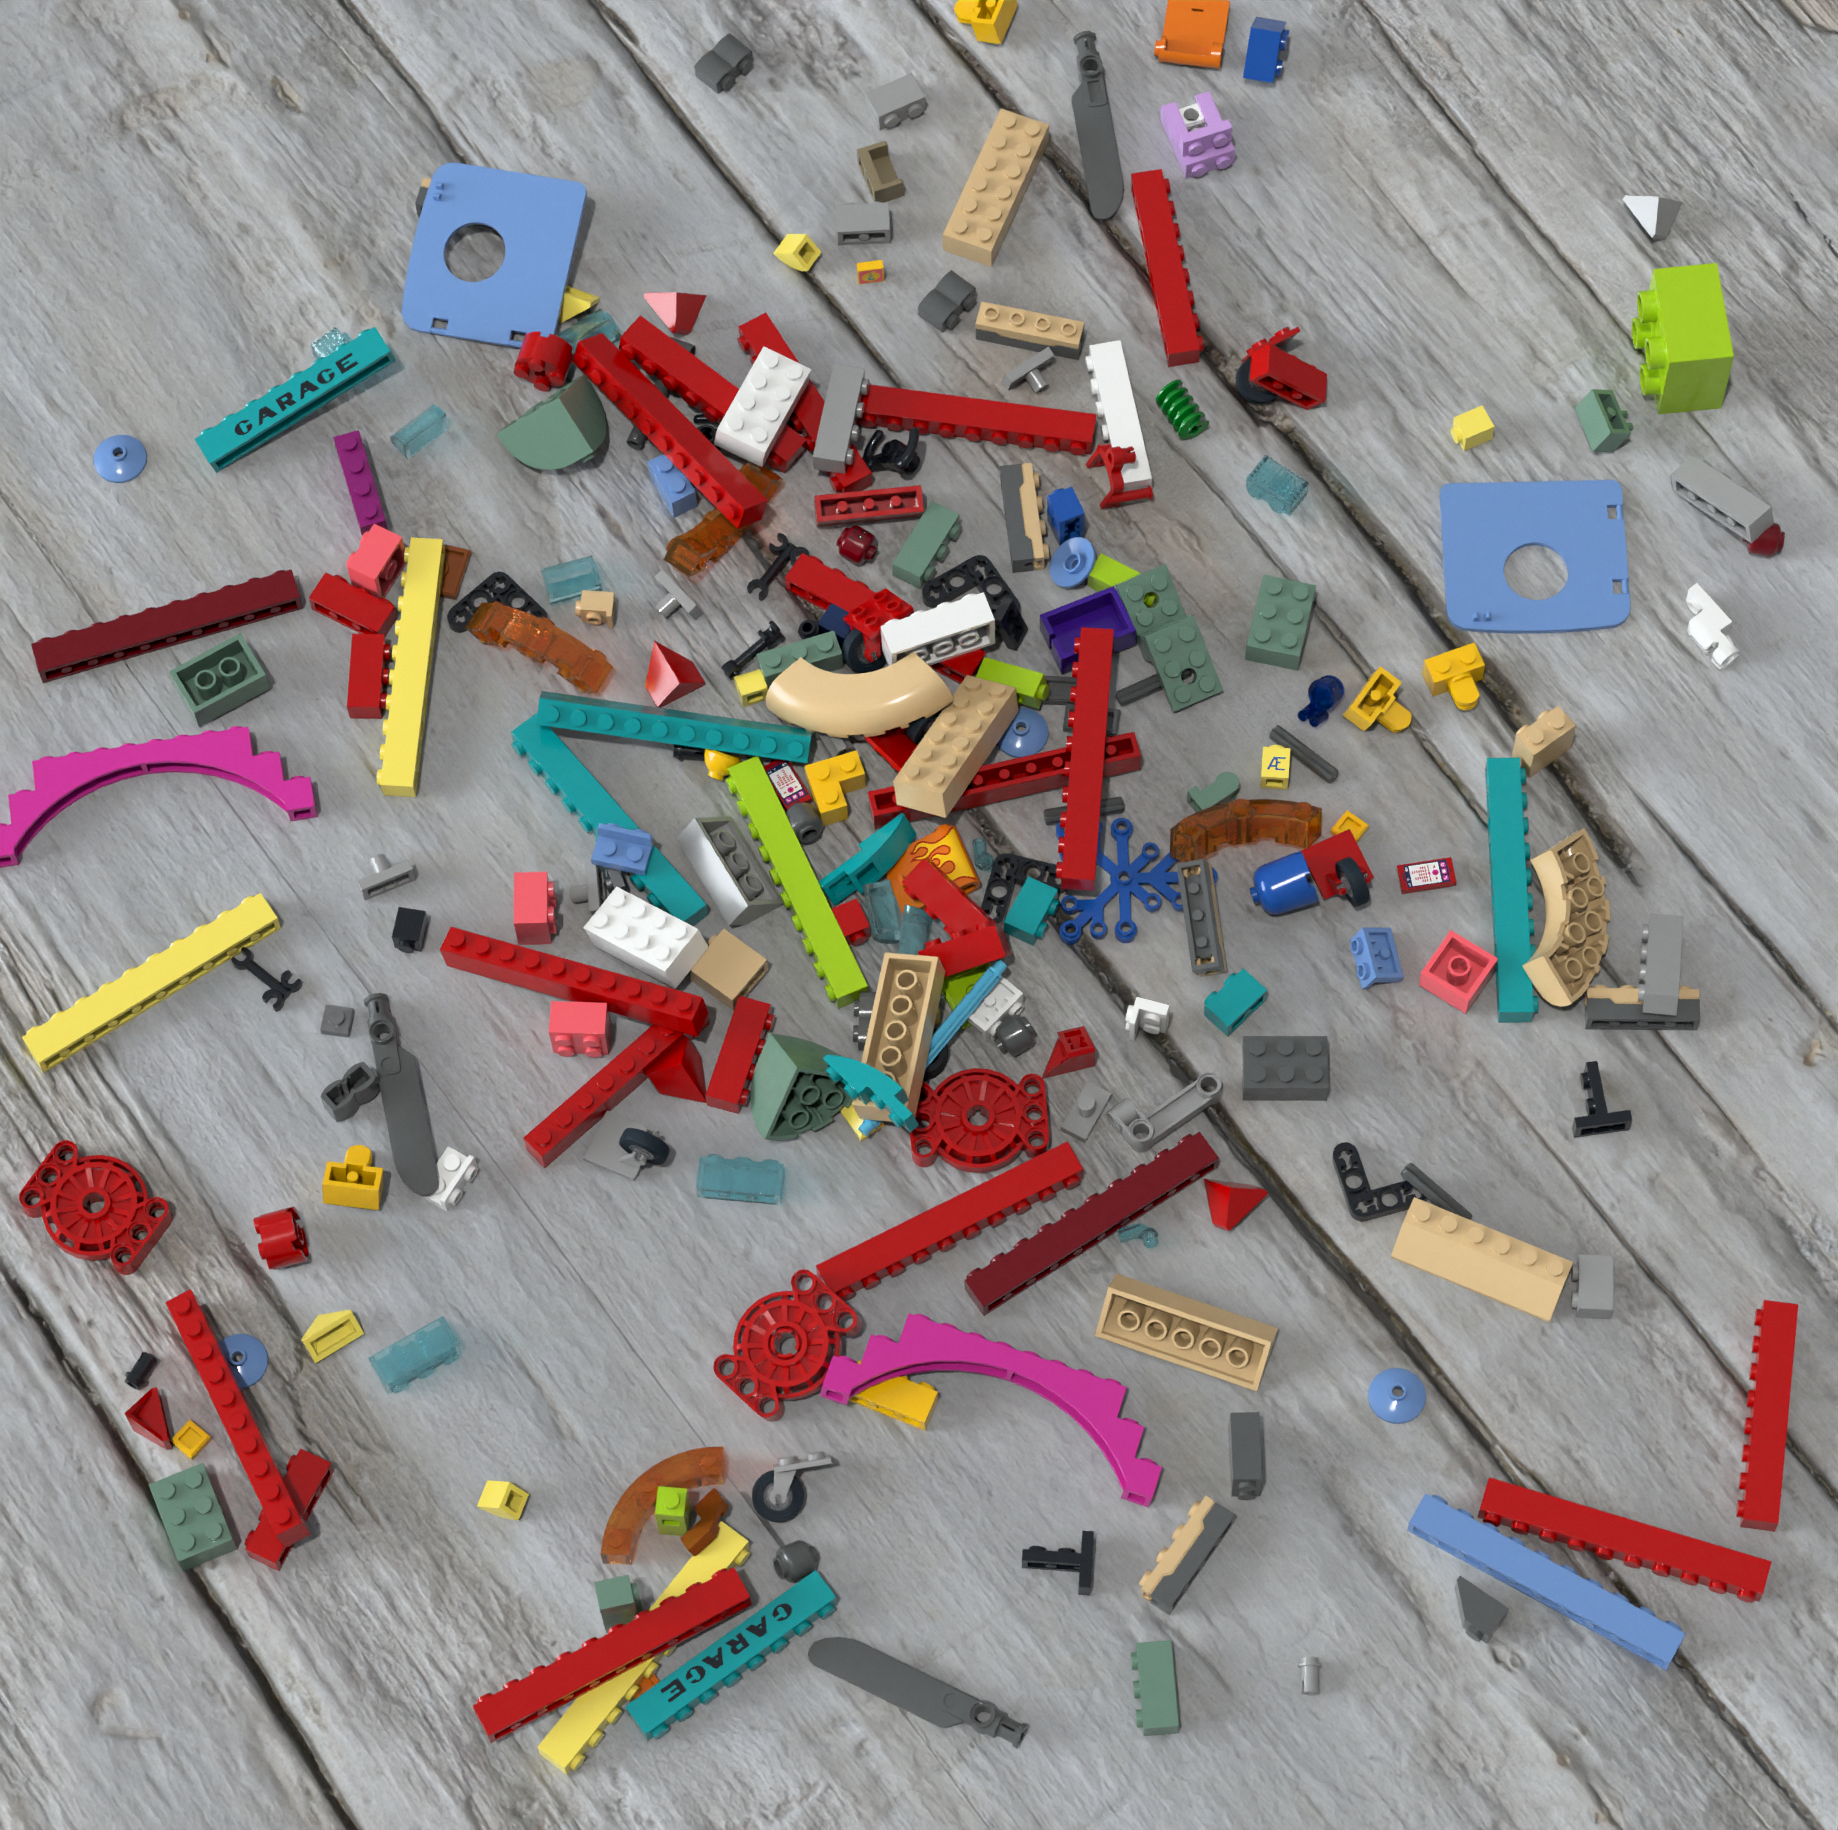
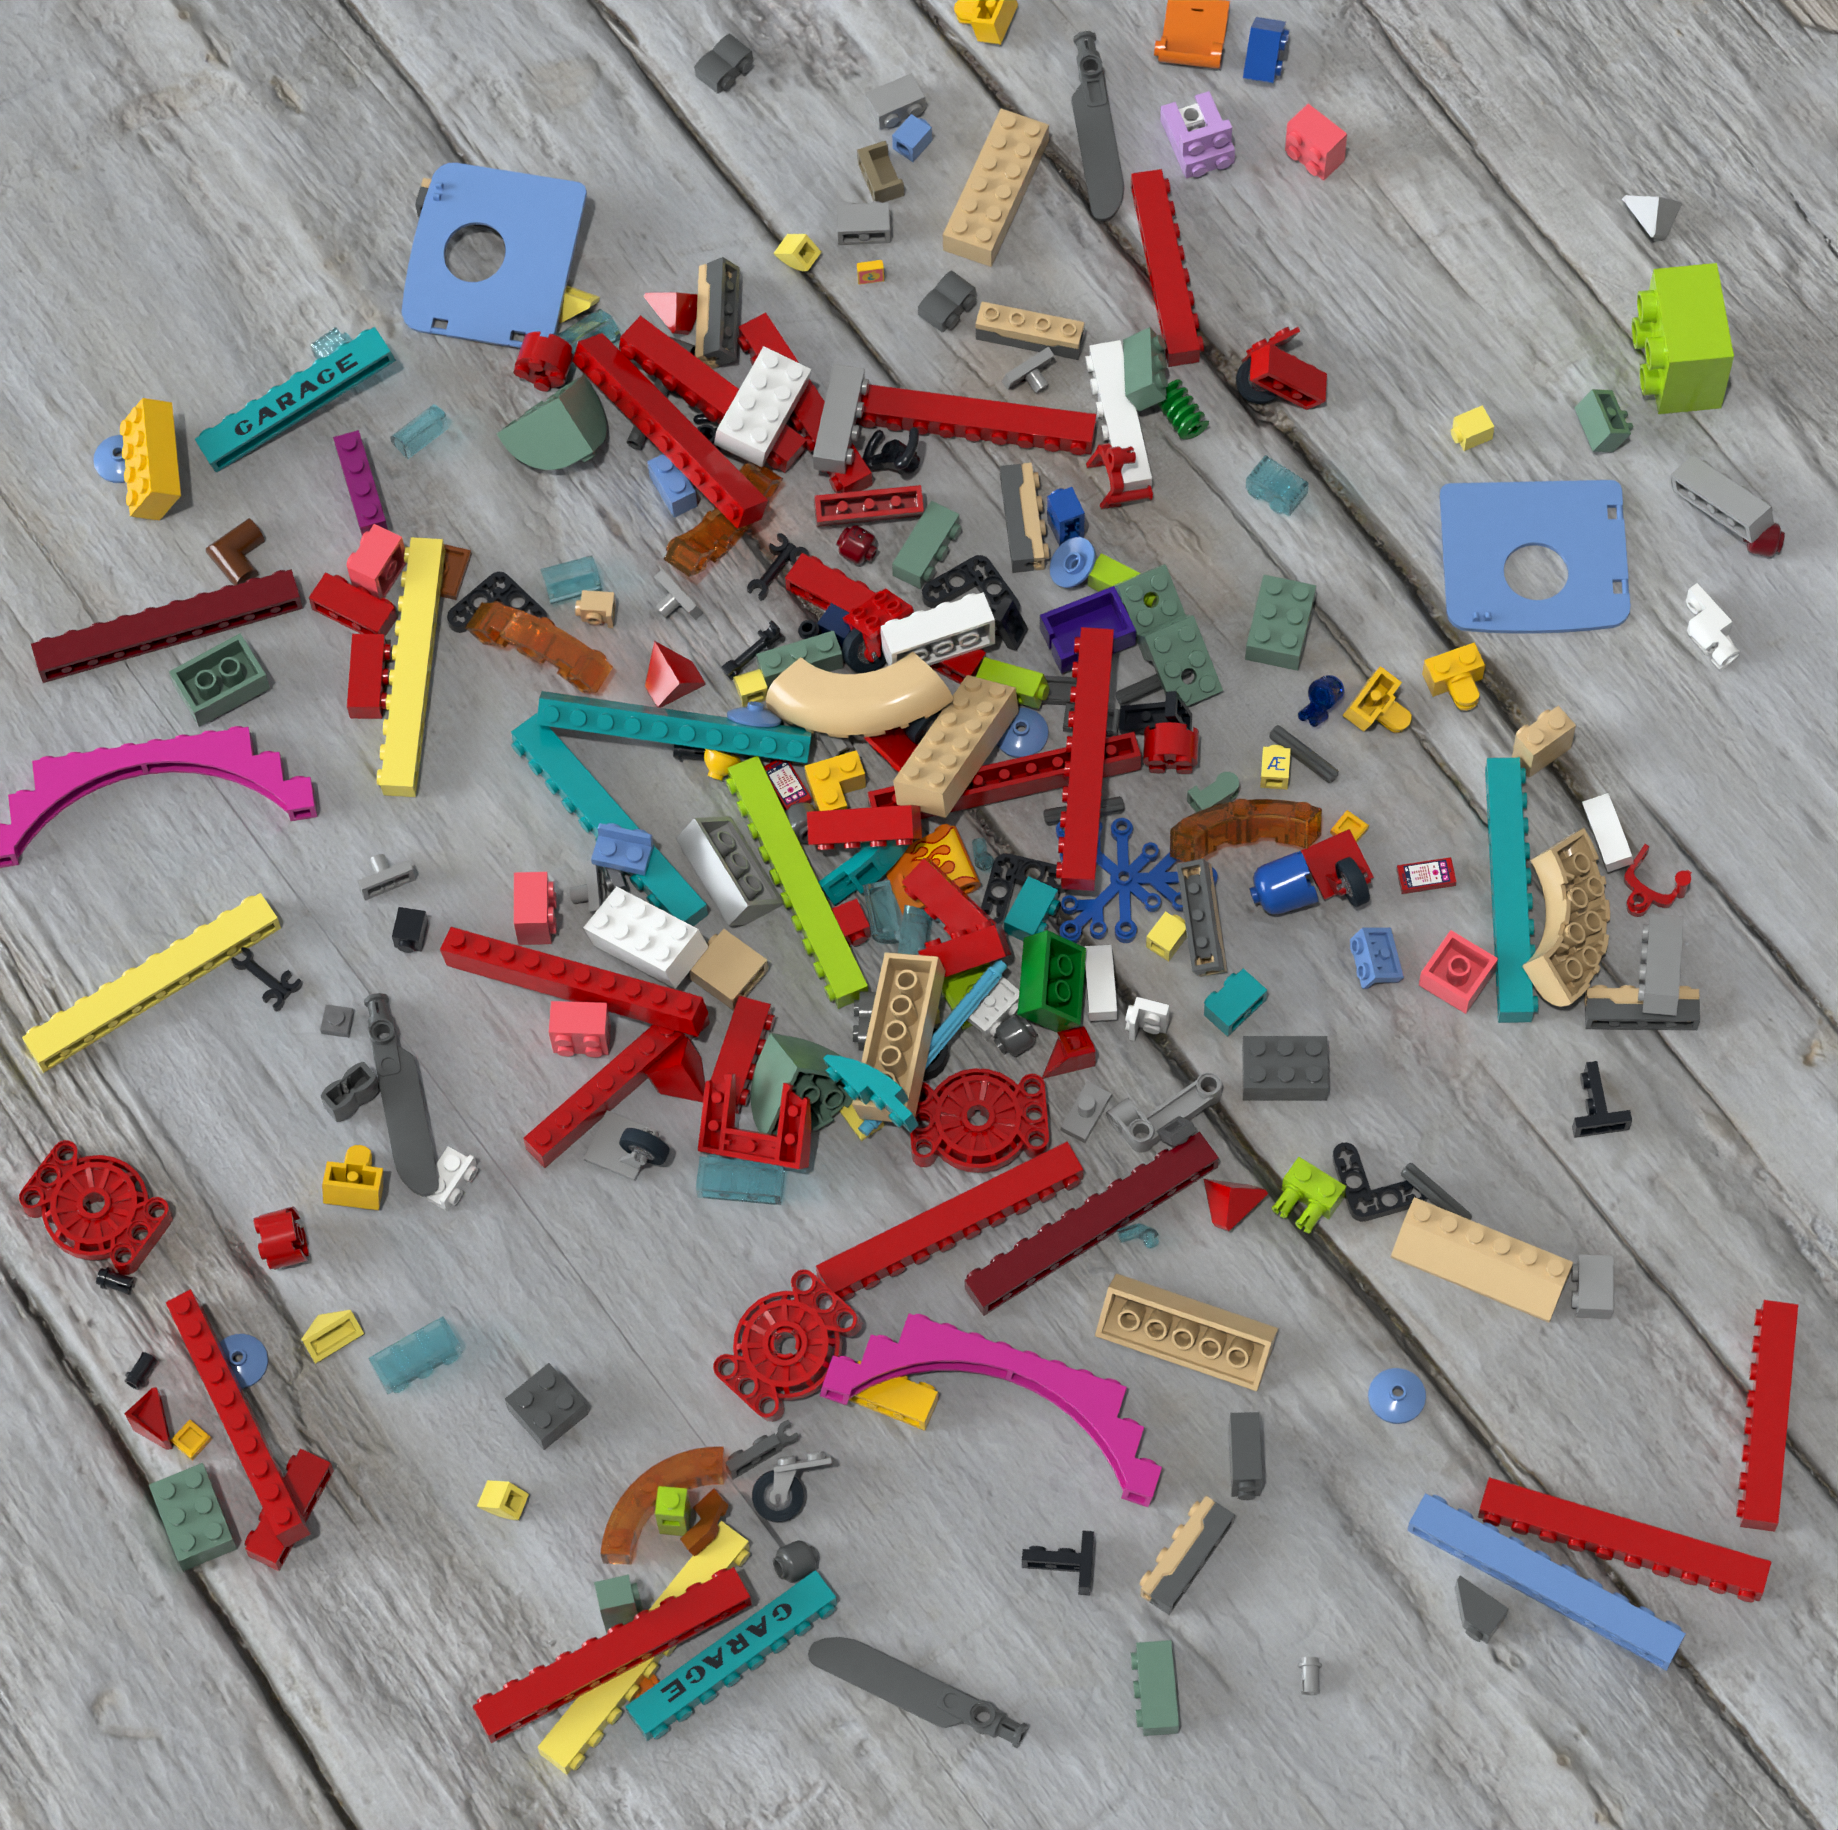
none -> black pin [96,1267,134,1295]
none -> yellow piece [120,398,181,521]
none -> reddish brown brick [205,518,265,586]
none -> dark grey brick [505,1363,588,1450]
none -> dark grey piece [695,257,740,369]
none -> red wedge [698,1073,811,1169]
none -> dark grey plate [725,1420,799,1480]
none -> medium blue dish [727,701,781,727]
none -> red brick [807,805,922,850]
none -> medium blue brick [892,114,932,162]
none -> green brick [1017,930,1086,1032]
none -> white slope [1084,945,1117,1021]
none -> black bracket [1119,691,1192,734]
none -> sand green brick [1123,327,1168,412]
none -> red brick [1143,722,1199,774]
none -> light yellow brick [1146,911,1187,962]
none -> flat silver plate [1157,1116,1196,1146]
none -> lime brick [1271,1157,1346,1233]
none -> coral brick [1285,103,1347,181]
none -> white slope [1582,793,1634,872]
none -> red piece [1624,844,1692,917]

